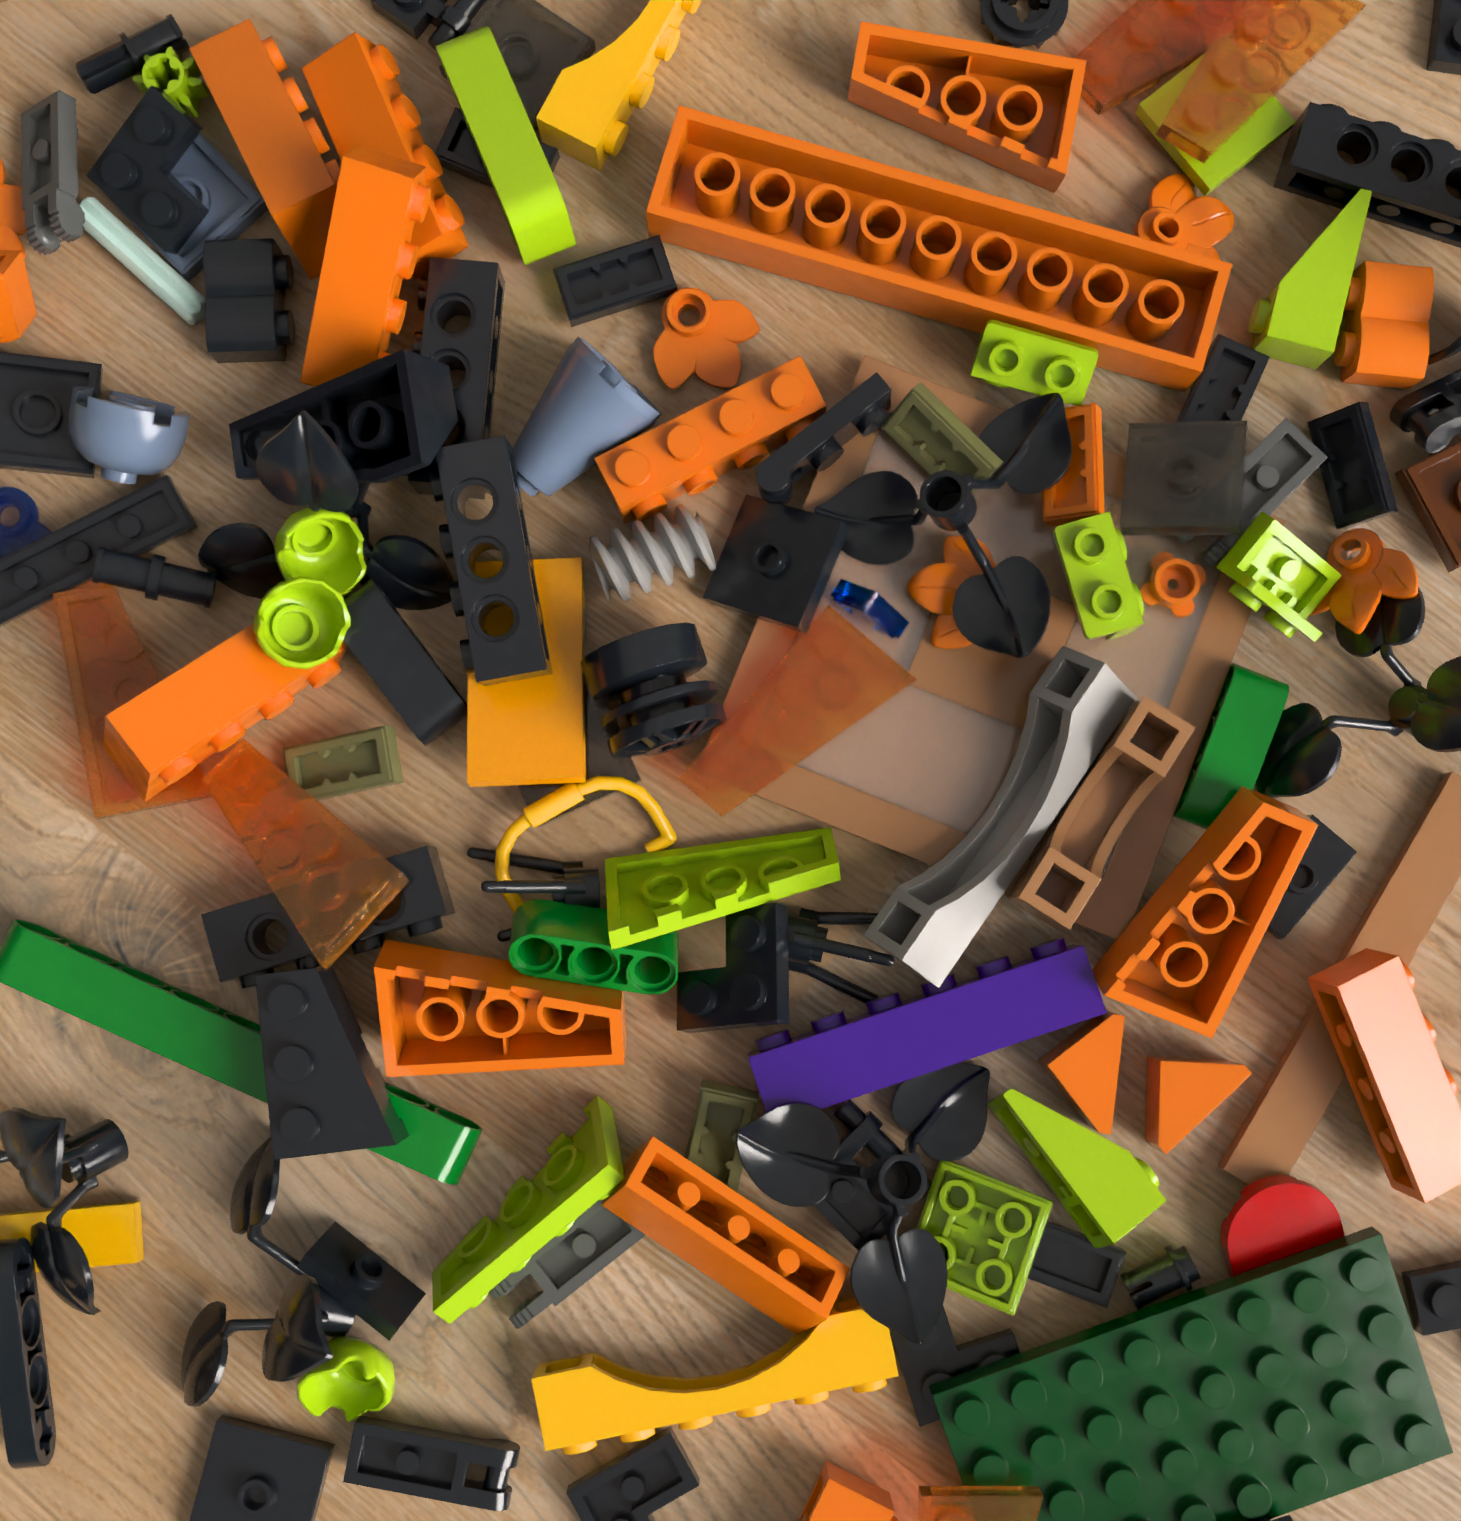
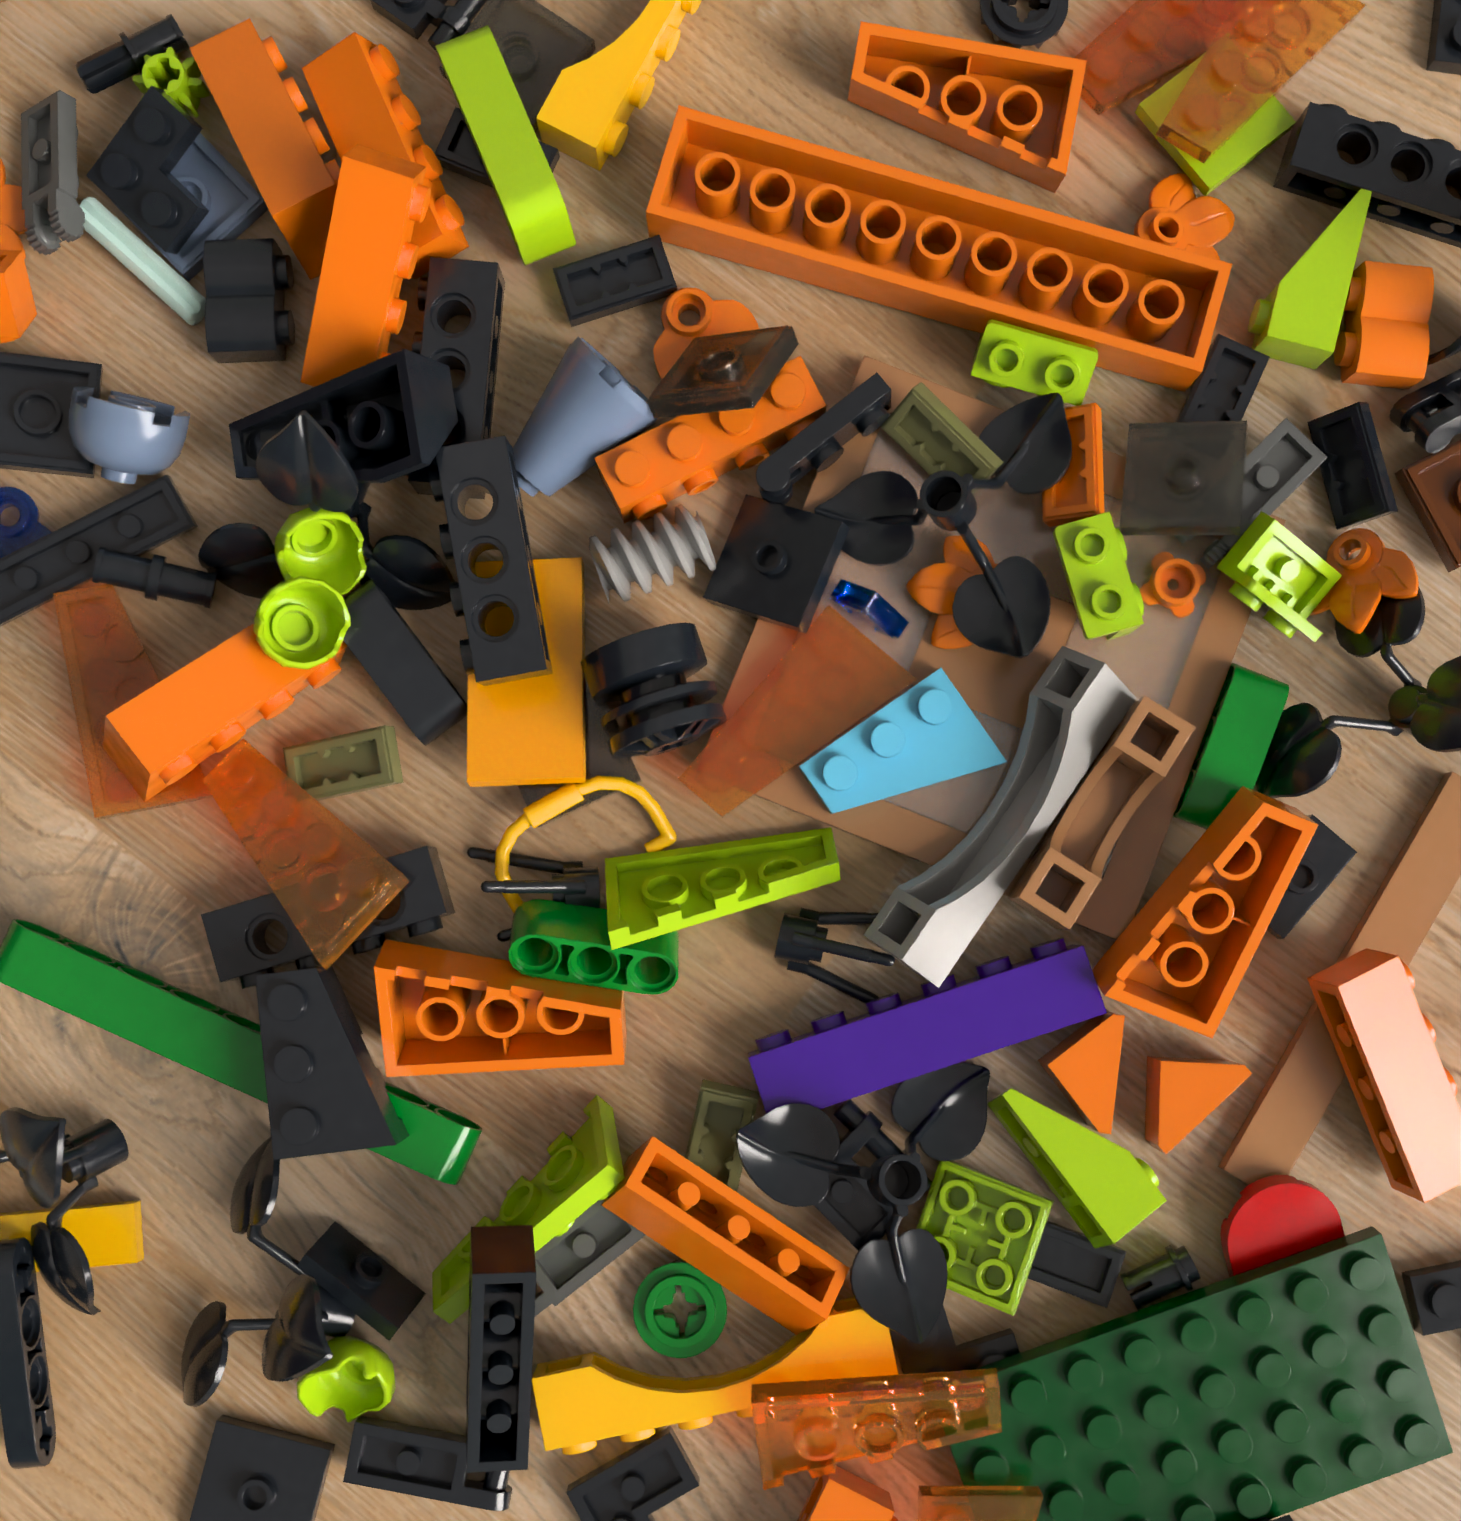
black plate [677,902,789,1033] -> none
none -> black brick [466,1225,536,1473]
none -> green gear [633,1260,727,1358]
none -> clear smoke plate [647,325,799,418]
none -> clear orange wing [751,1368,1002,1490]
none -> medium azure wing [798,668,1007,814]

